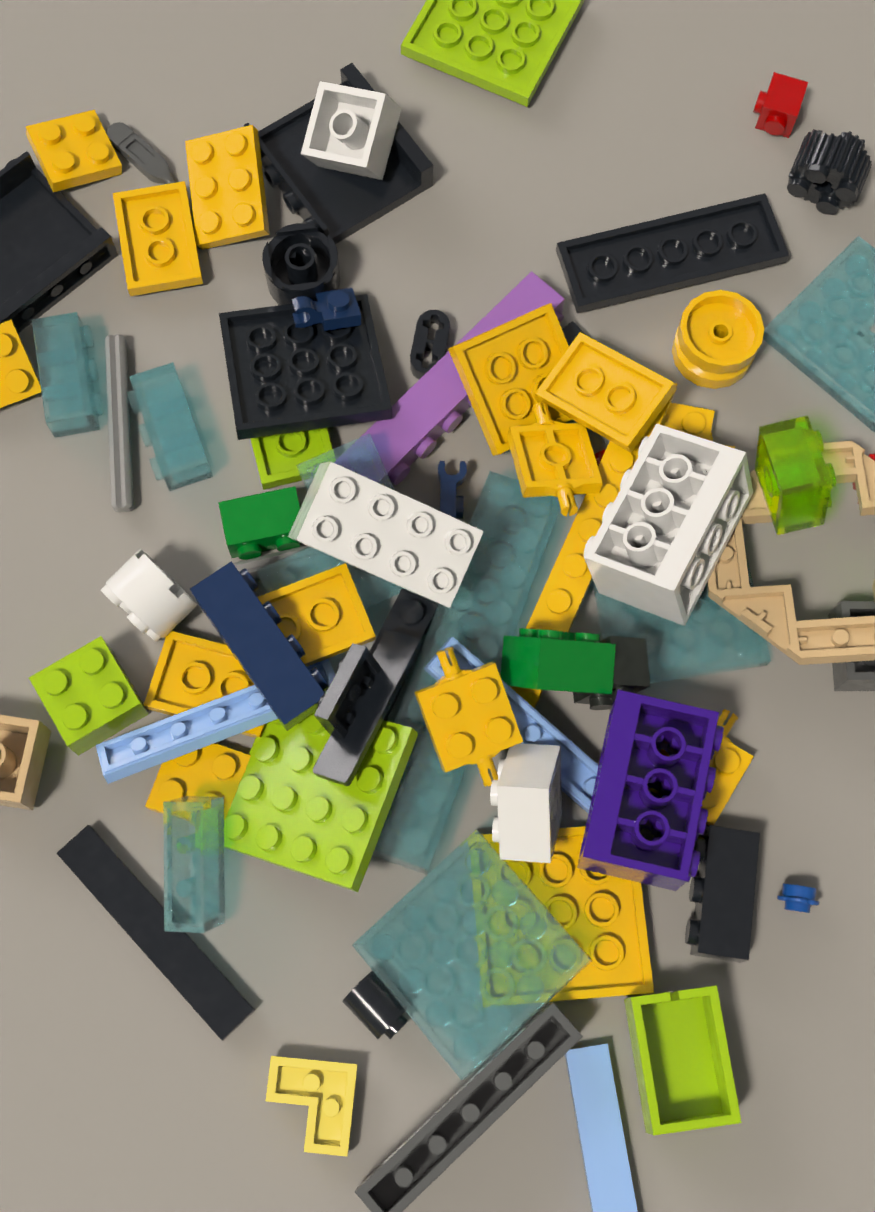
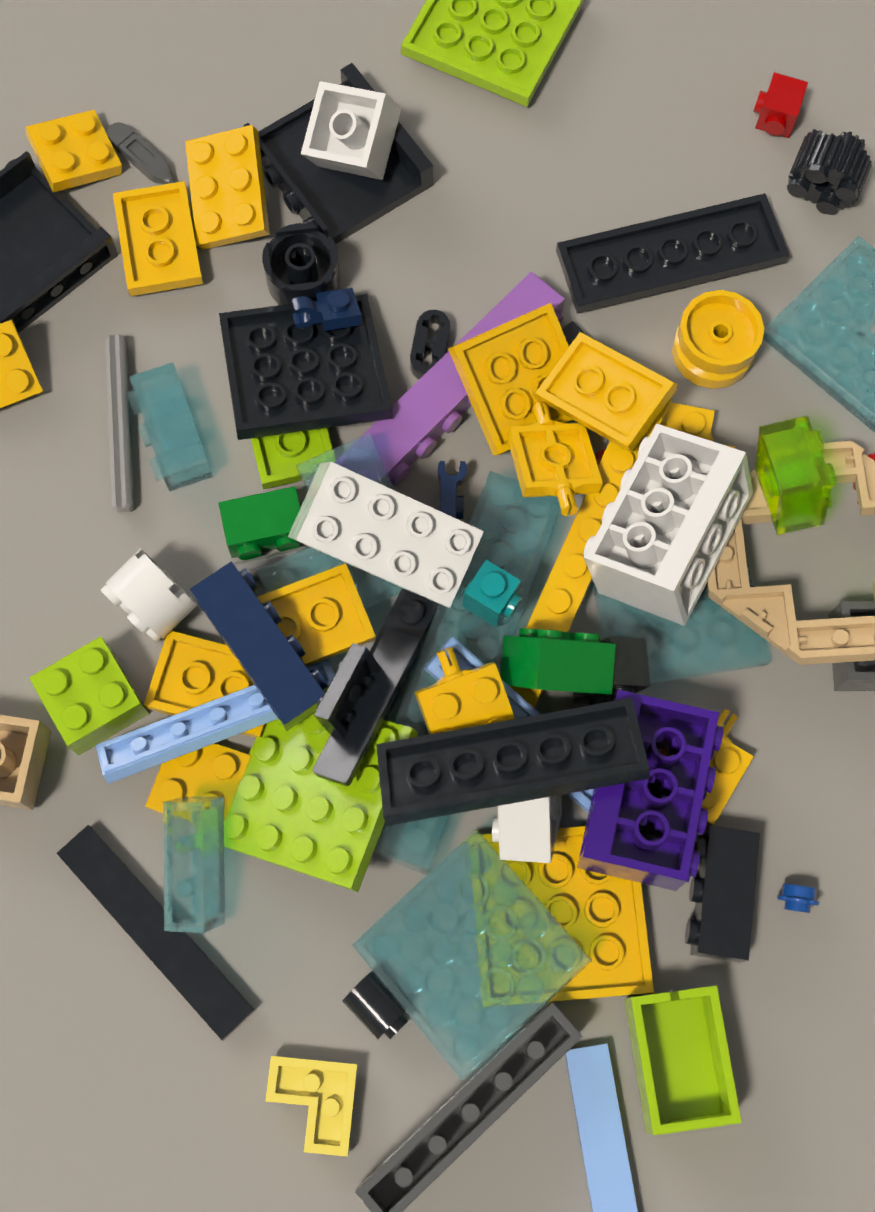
clear light blue brick [32,312,104,438] -> none
none -> black plate [376,698,650,826]
none -> teal brick [462,559,523,628]

